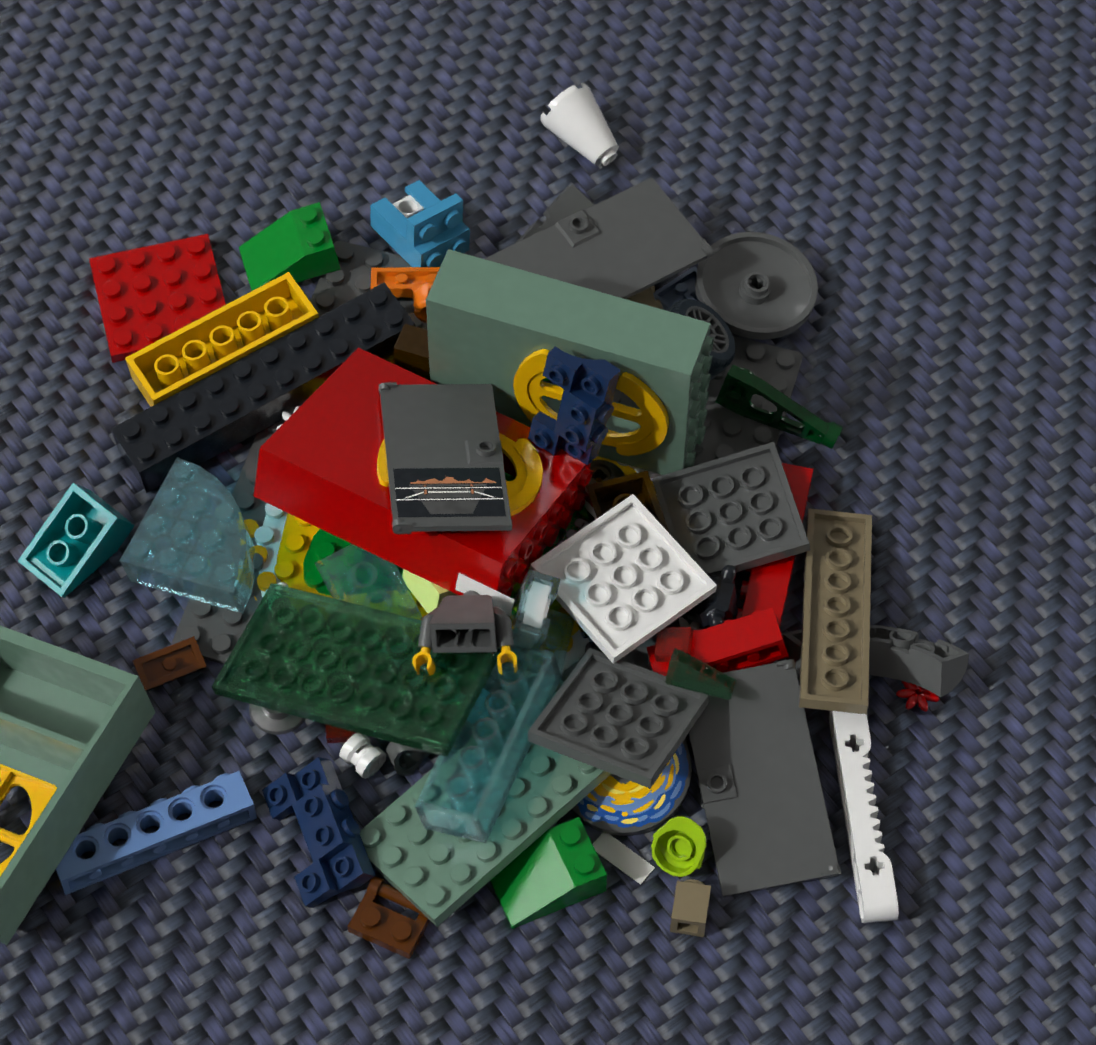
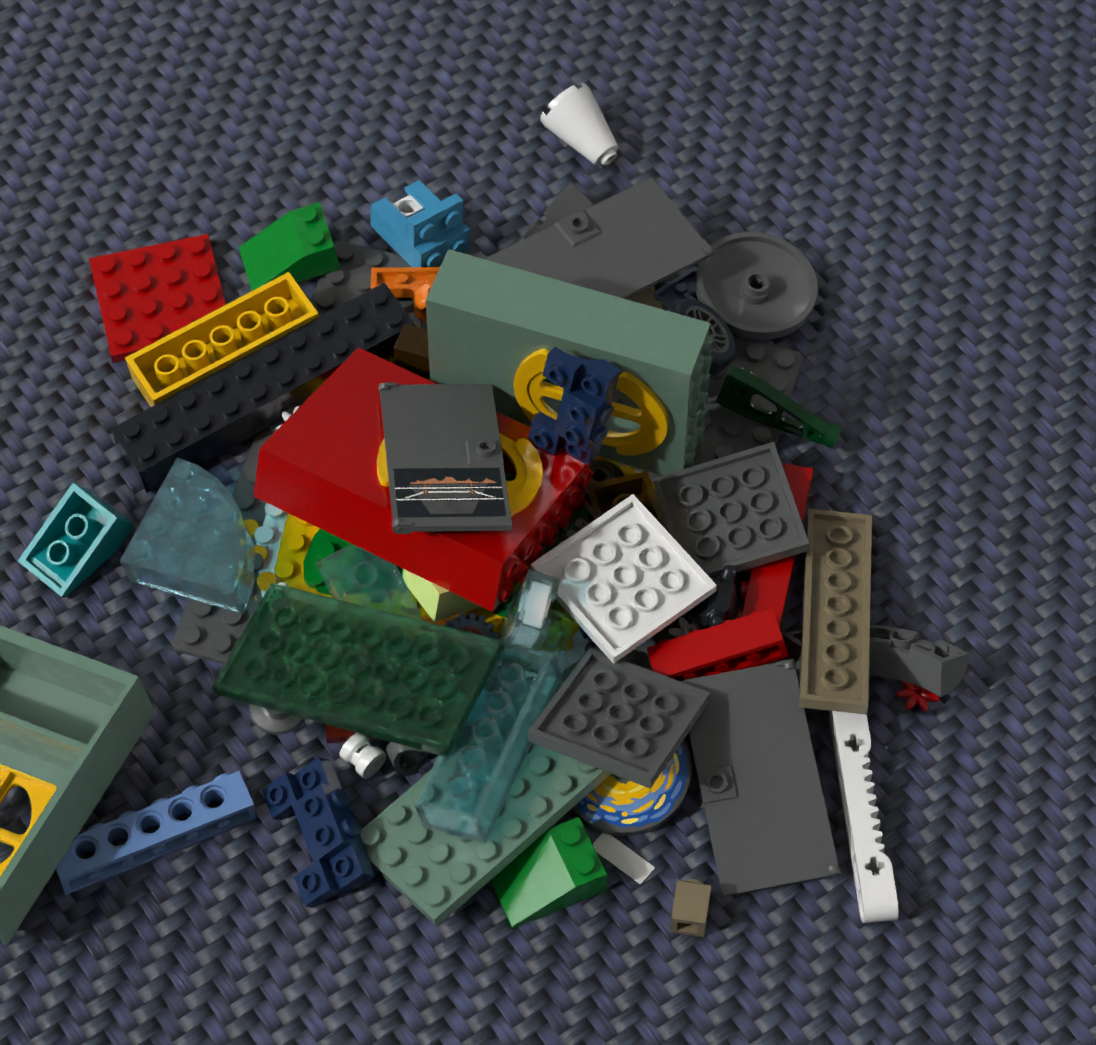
reddish brown plate [132,636,207,692] -> none
reddish brown plate [347,876,430,959] -> none
dark grey torso [412,591,518,676] -> none
white sticker [455,573,515,616] -> none
lime hat [651,816,707,877] -> none
clear red tile [654,627,693,662] -> none
clear green slope [665,648,736,700] -> none

